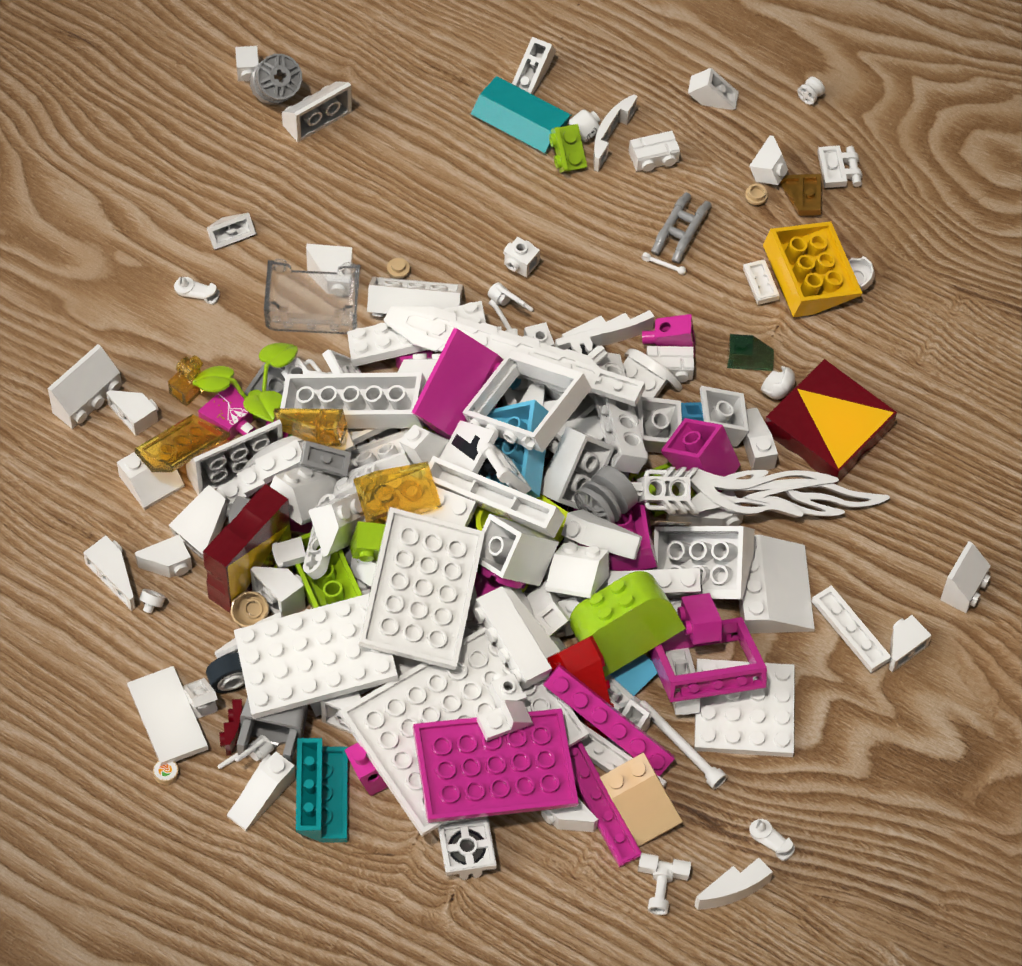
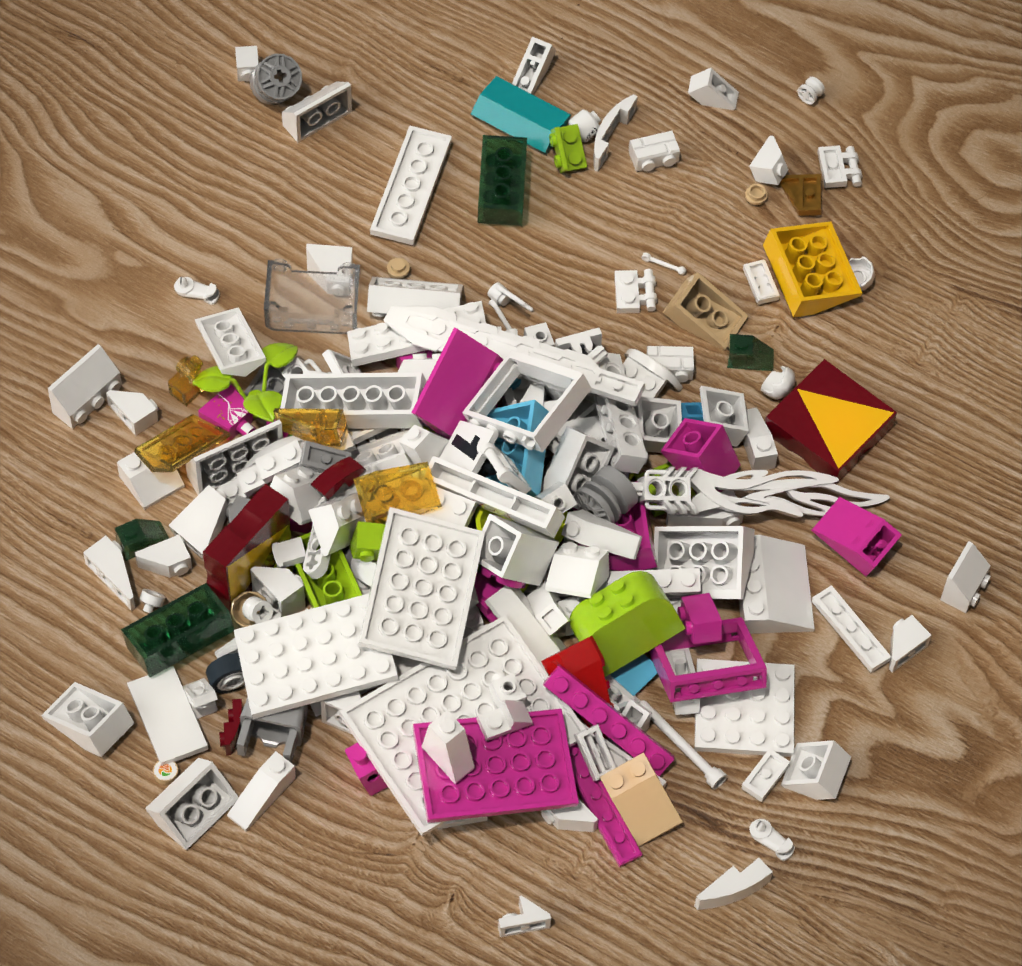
white slope [207,213,256,250] -> none
white plant [218,735,274,794] -> none
teal slope [296,738,348,843] -> none
white piece [438,819,497,880] -> none
white brick [473,586,552,690] -> none
white brick [503,237,540,278] -> none
white slope [562,310,655,346] -> none
white bar [638,853,691,915] -> none
dark pink torso [642,314,695,357] -> none
light grey piece [651,192,711,264] -> none
sticker [651,521,692,527] -> none
none -> white slope [41,682,134,757]
none -> clear green slope [114,519,169,561]
none -> clear green brick [121,583,235,677]
none -> white slope [145,758,239,850]
none -> white slope [195,307,266,377]
none -> white wheel [242,596,273,624]
none -> dark red slope [310,456,366,500]
none -> white plate [370,126,452,245]
none -> white slope [422,710,475,784]
none -> clear green brick [477,135,527,226]
none -> white slope [498,896,551,938]
none -> white brick [535,482,577,514]
none -> white tile [574,724,616,781]
none -> white plate [614,269,657,313]
none -> tan slope [663,272,748,350]
none -> white plate [741,748,790,802]
none -> white slope [781,740,851,800]
none -> dark pink slope [811,497,902,576]

